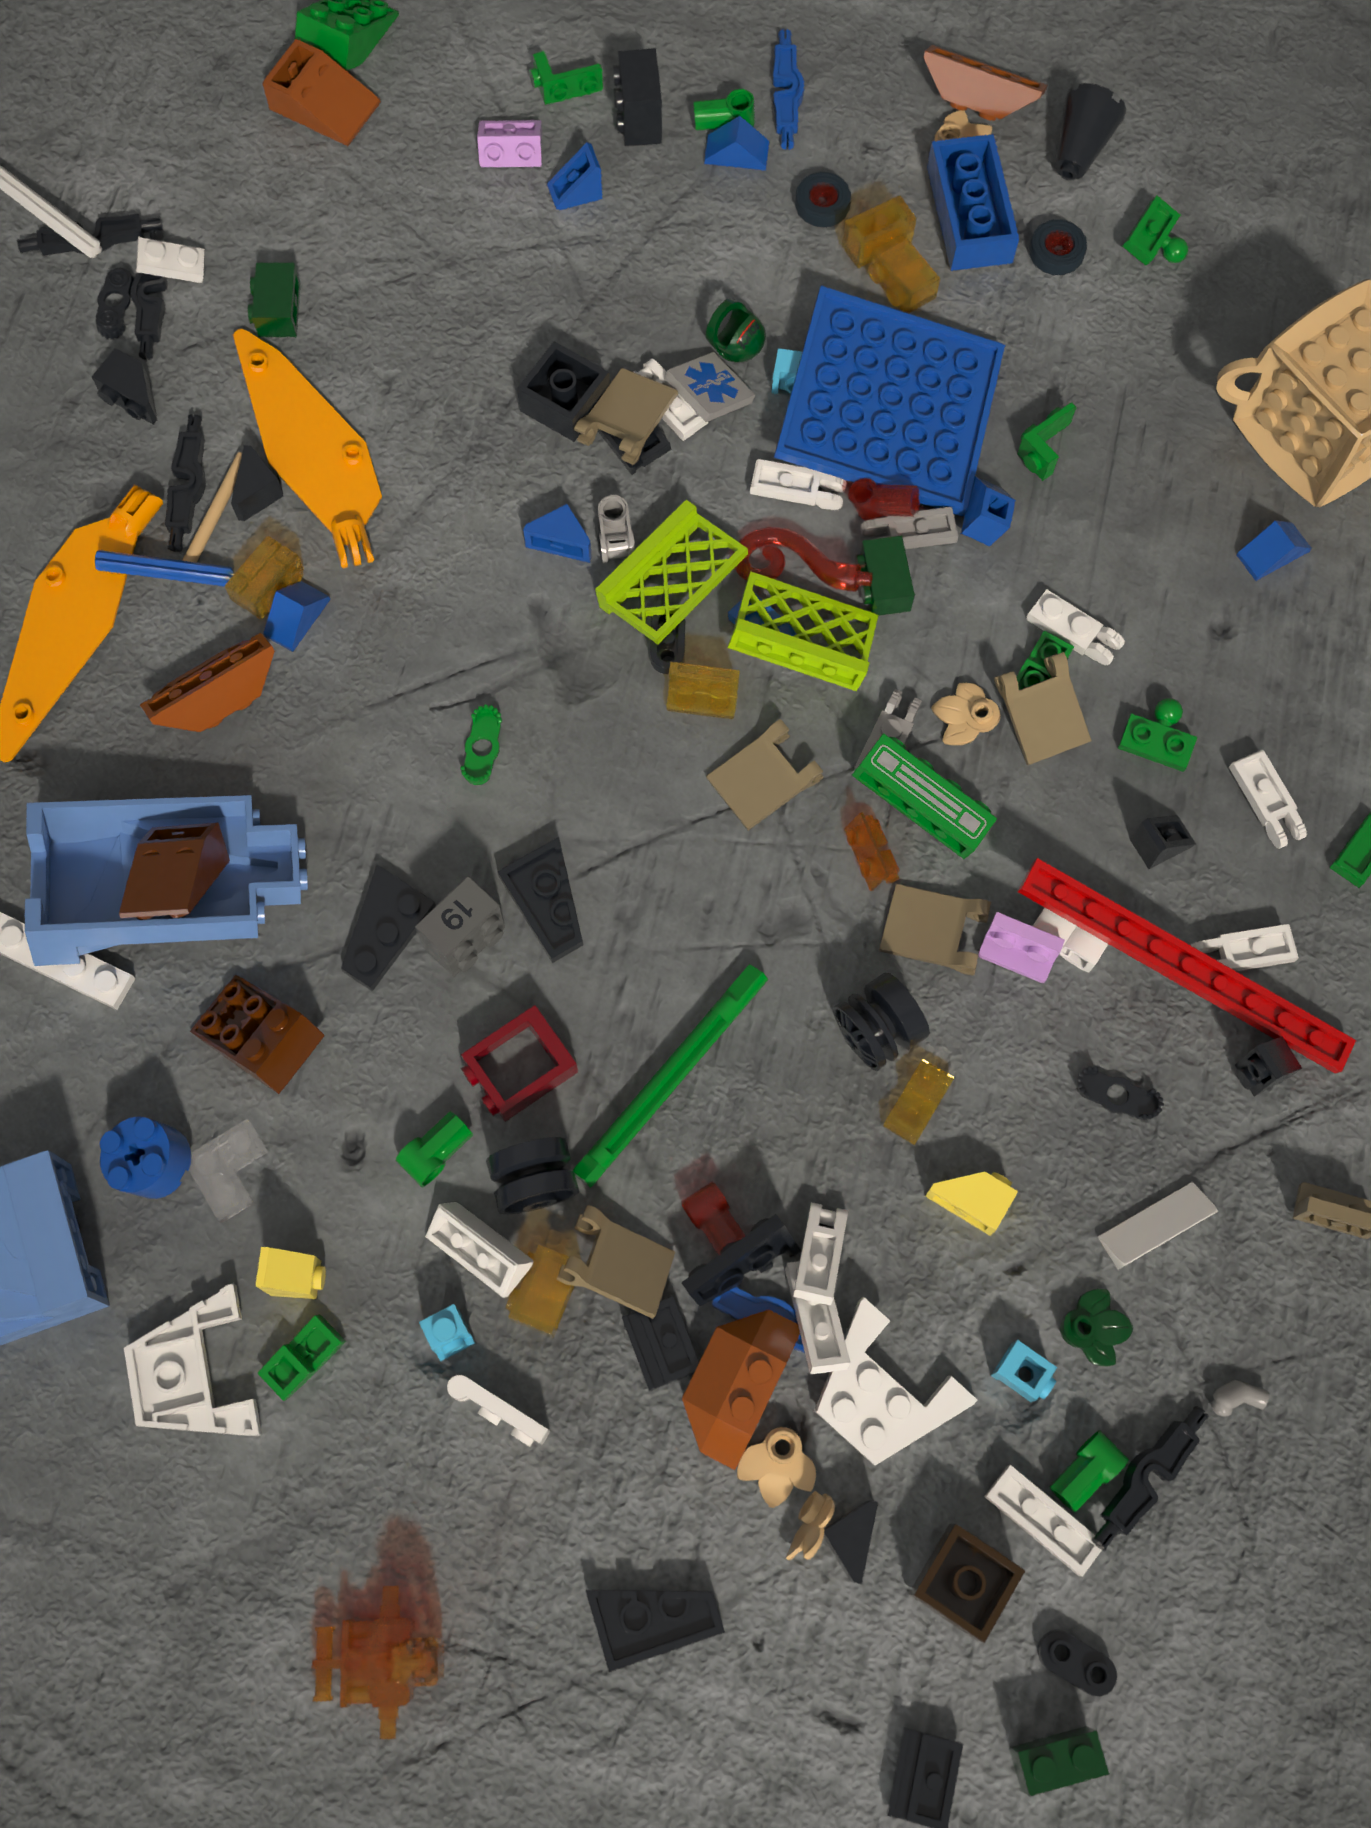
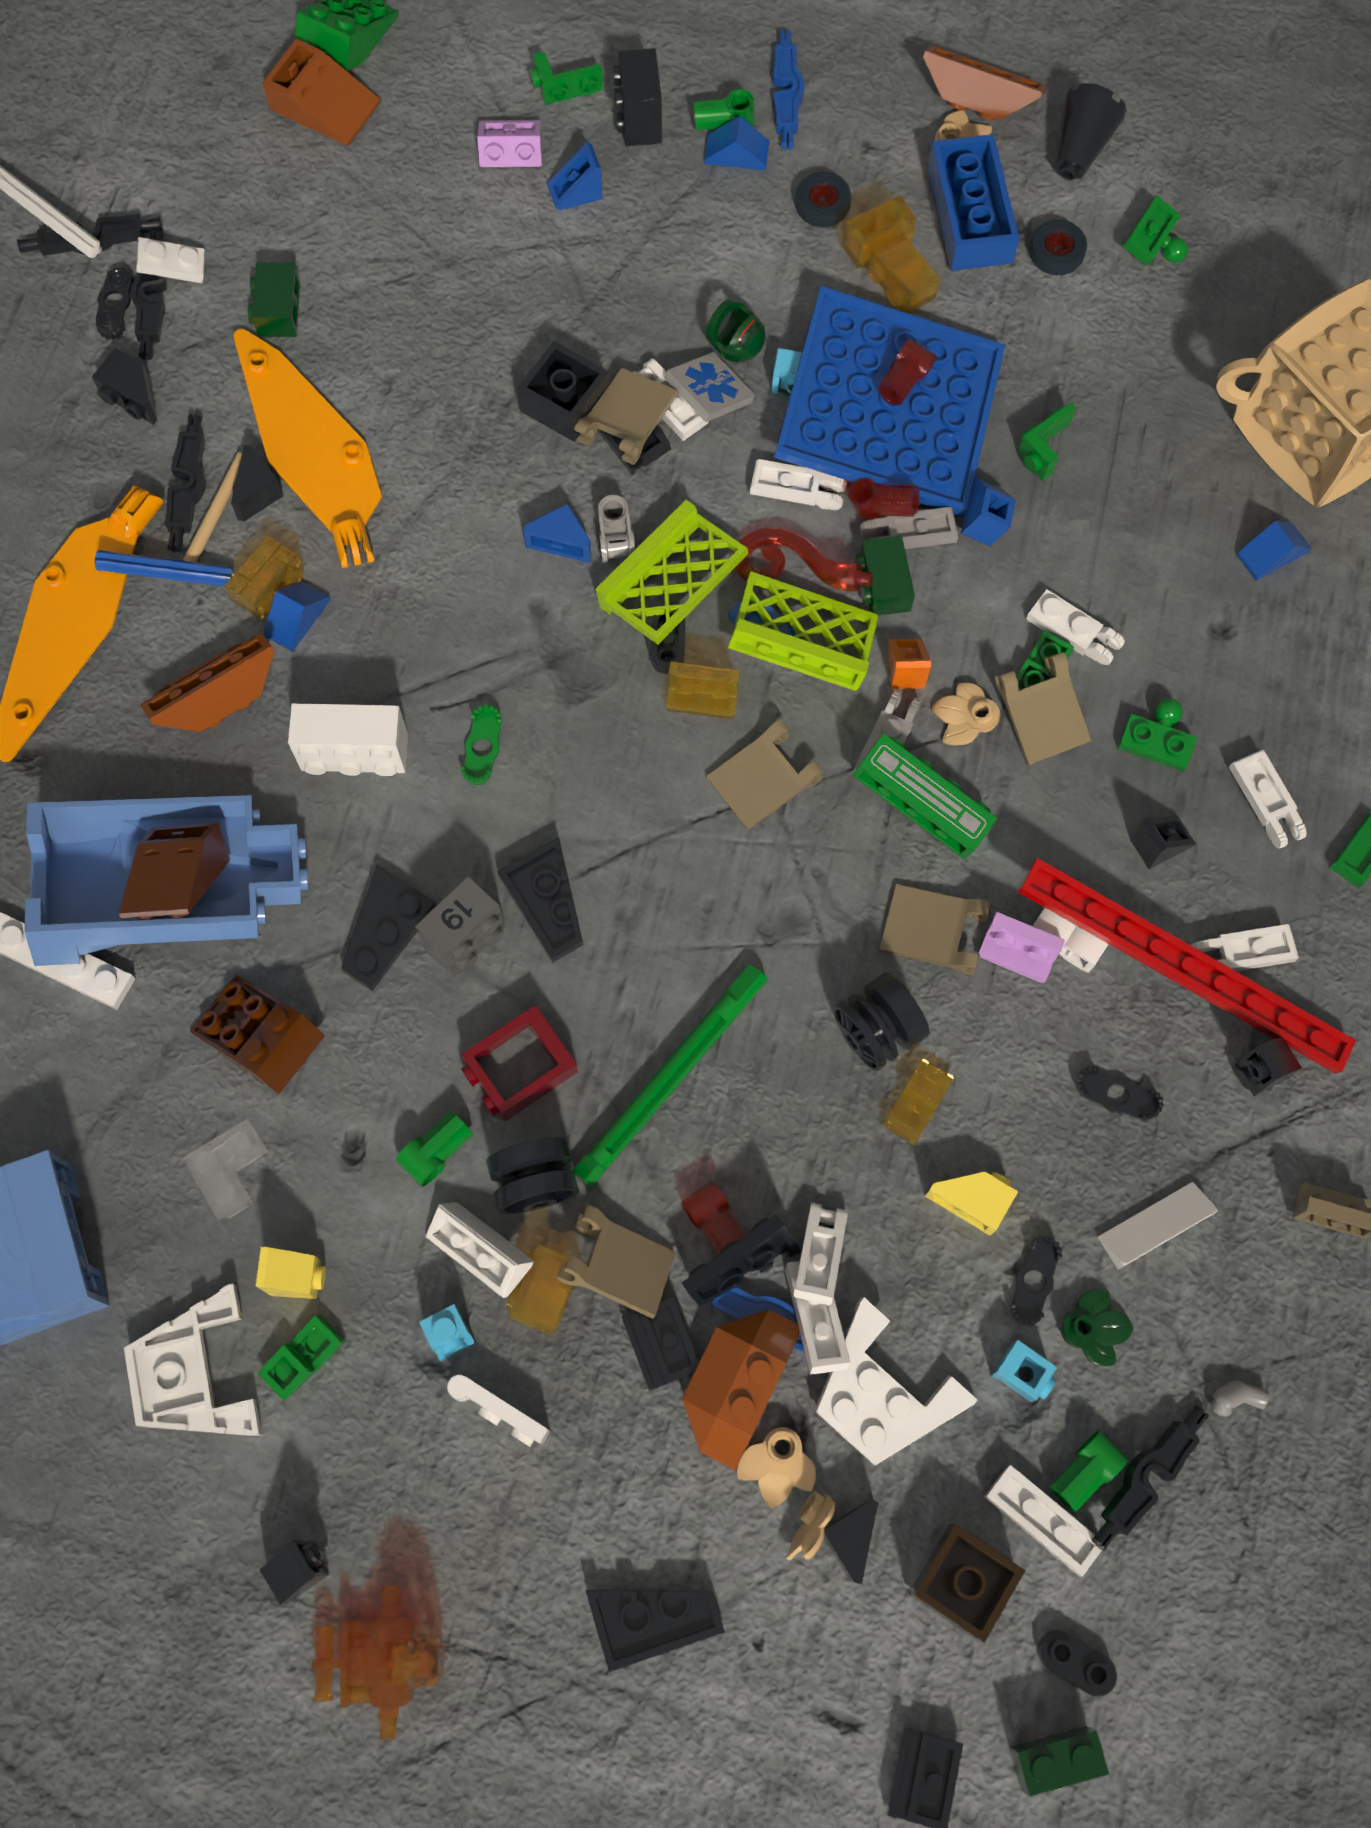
blue brick [100,1117,191,1199] -> none
clear orange hinge [844,812,900,891] -> none
none -> black slope [260,1541,329,1605]
none -> white brick [288,703,408,776]
none -> clear red piece [878,338,937,405]
none -> orange slope [888,639,931,689]
none -> black piece [1010,1236,1062,1325]

